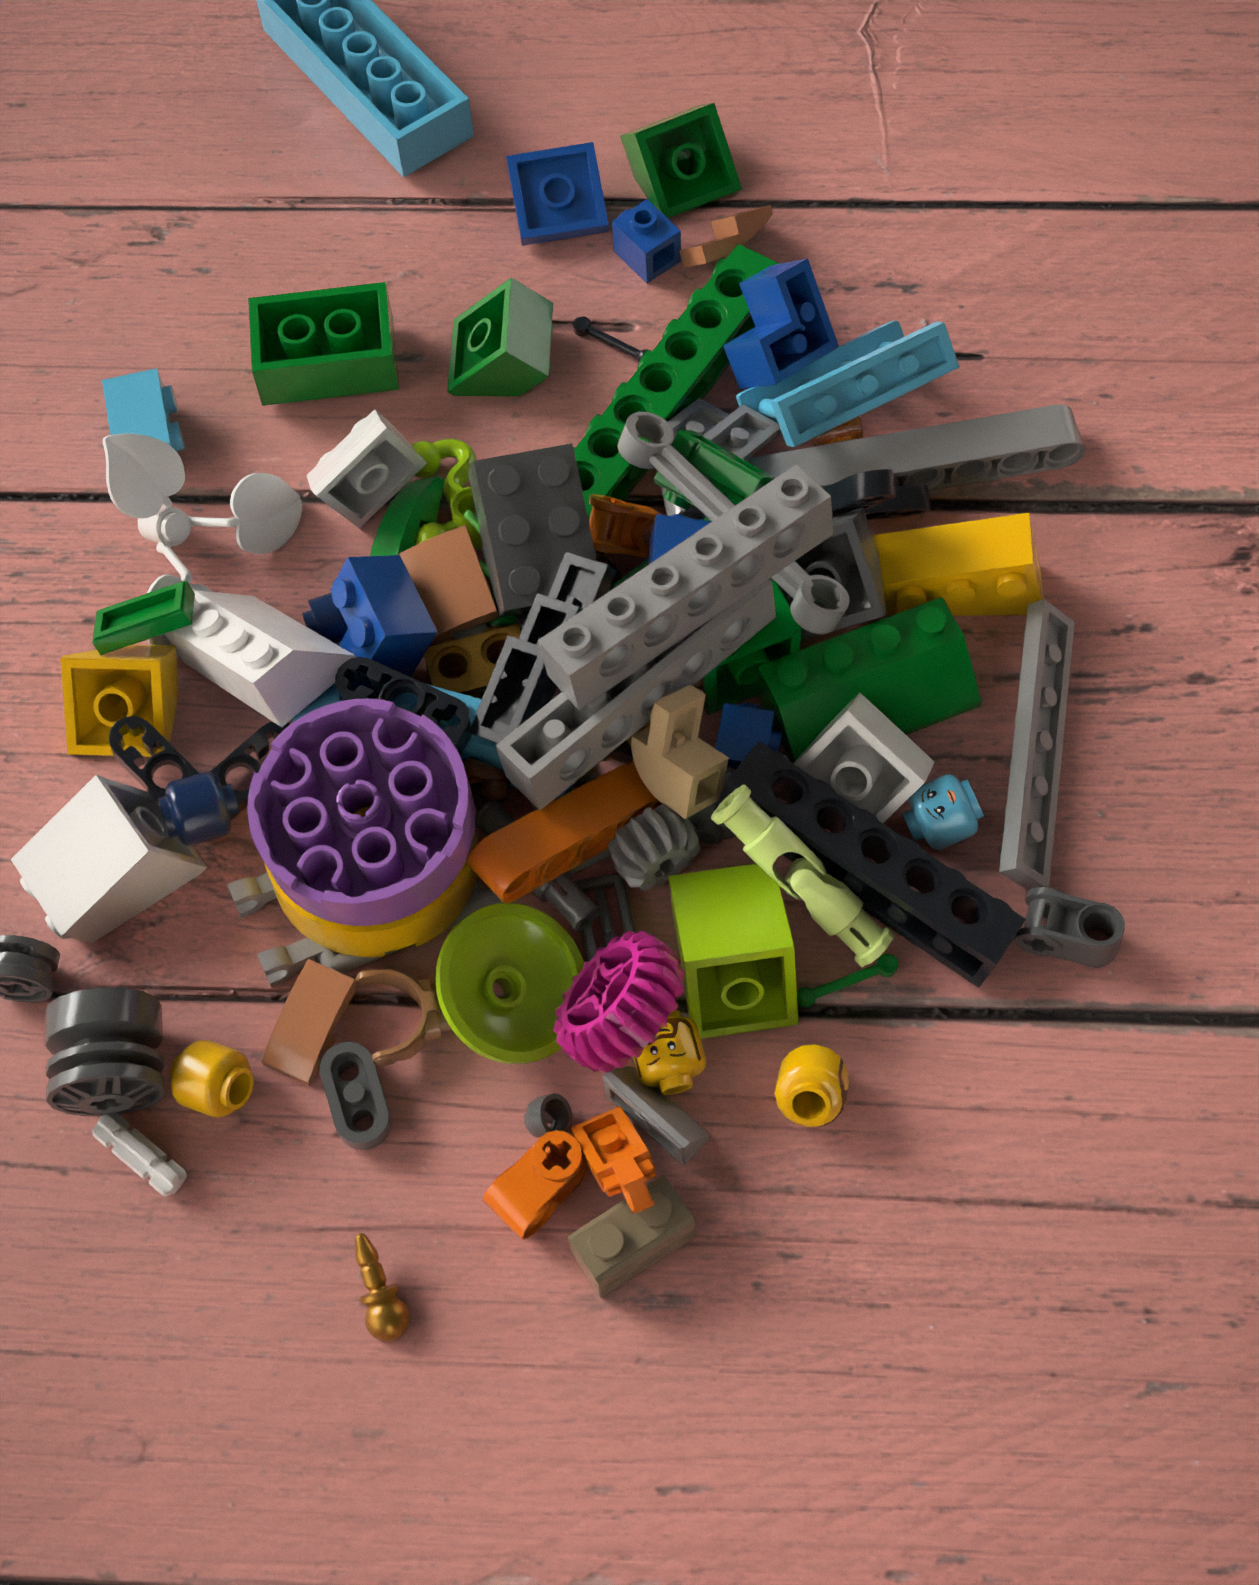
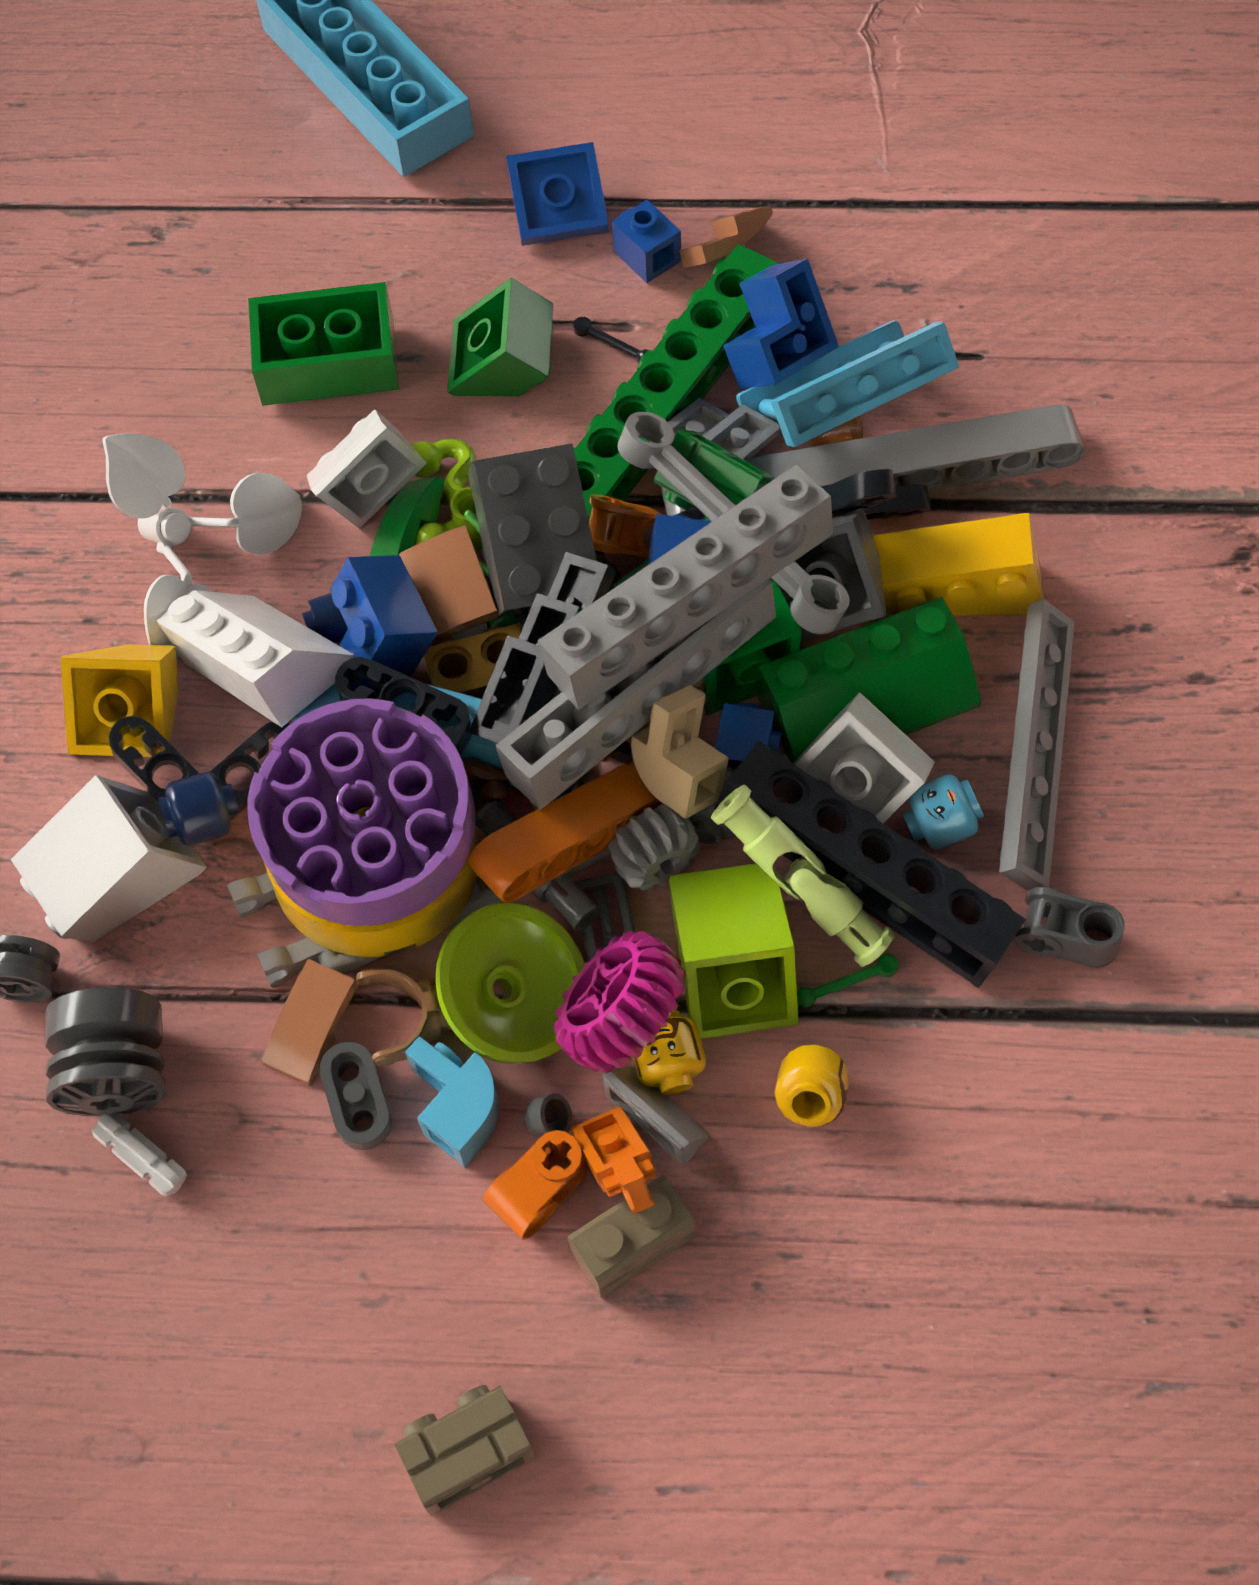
green tile [92,581,195,655] -> none
medium azure brick [102,368,185,453] -> none
yellow head [170,1040,254,1118] -> none
pearl gold bar [355,1233,410,1342] -> none
green slope [620,103,742,218] -> none
none -> dark tan brick [395,1385,536,1516]
none -> medium azure brick [405,1036,499,1168]

